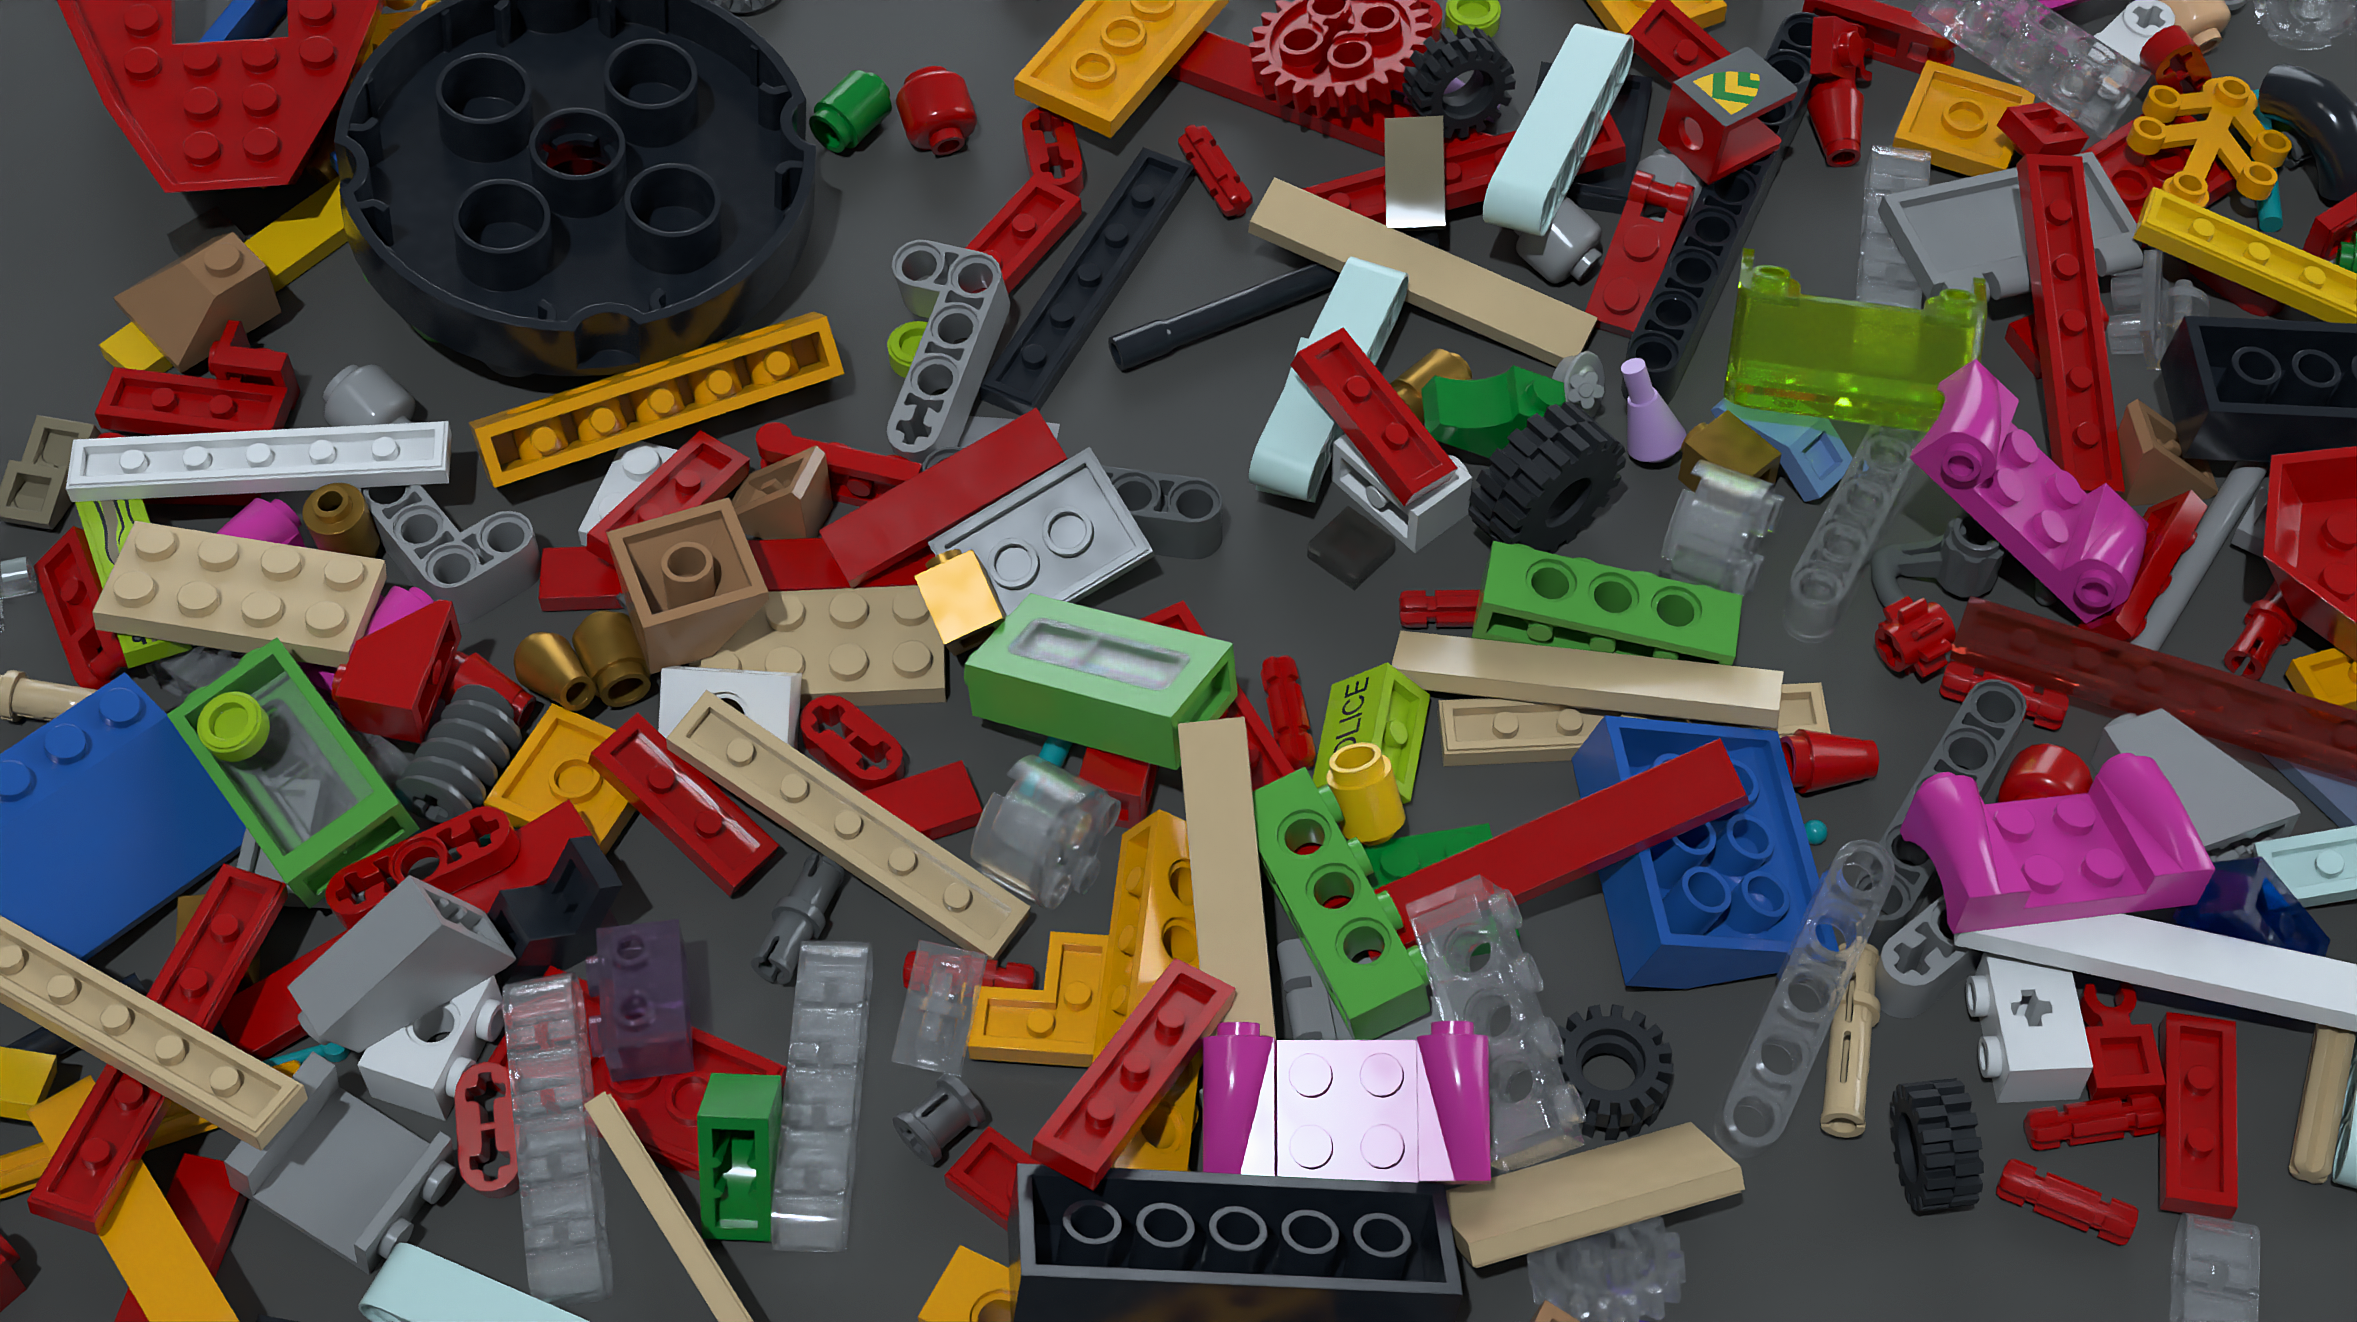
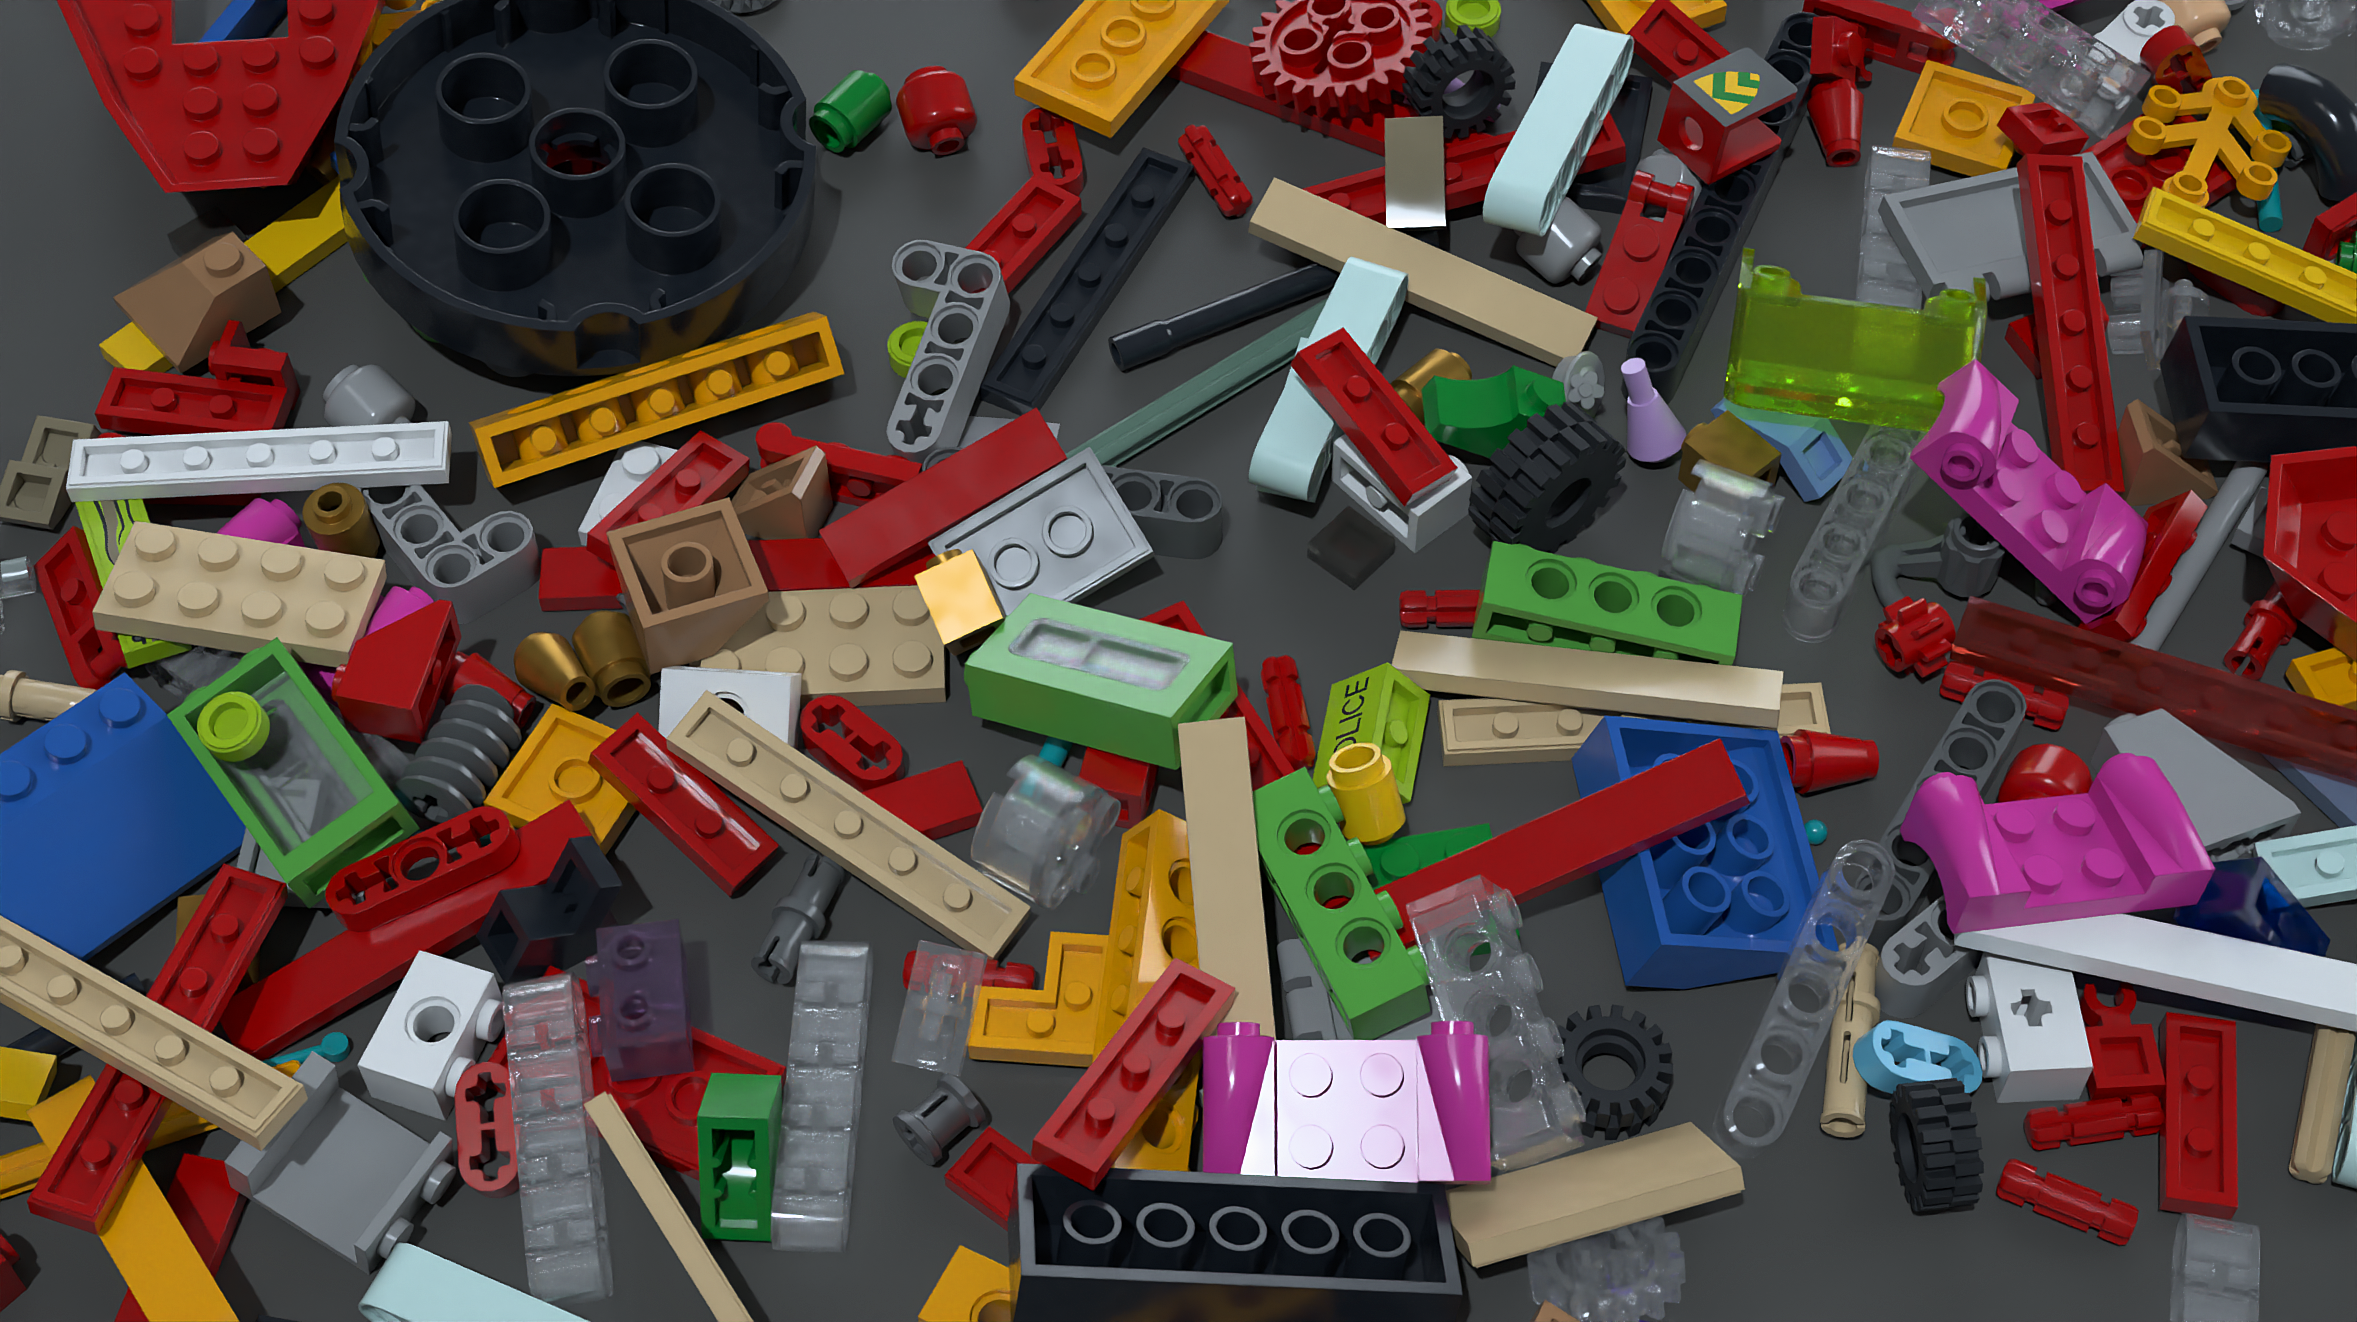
light grey slope [287,875,516,1053] -> none
none -> sand green axle [1065,298,1328,467]
none -> medium azure beam [1853,1020,1983,1094]

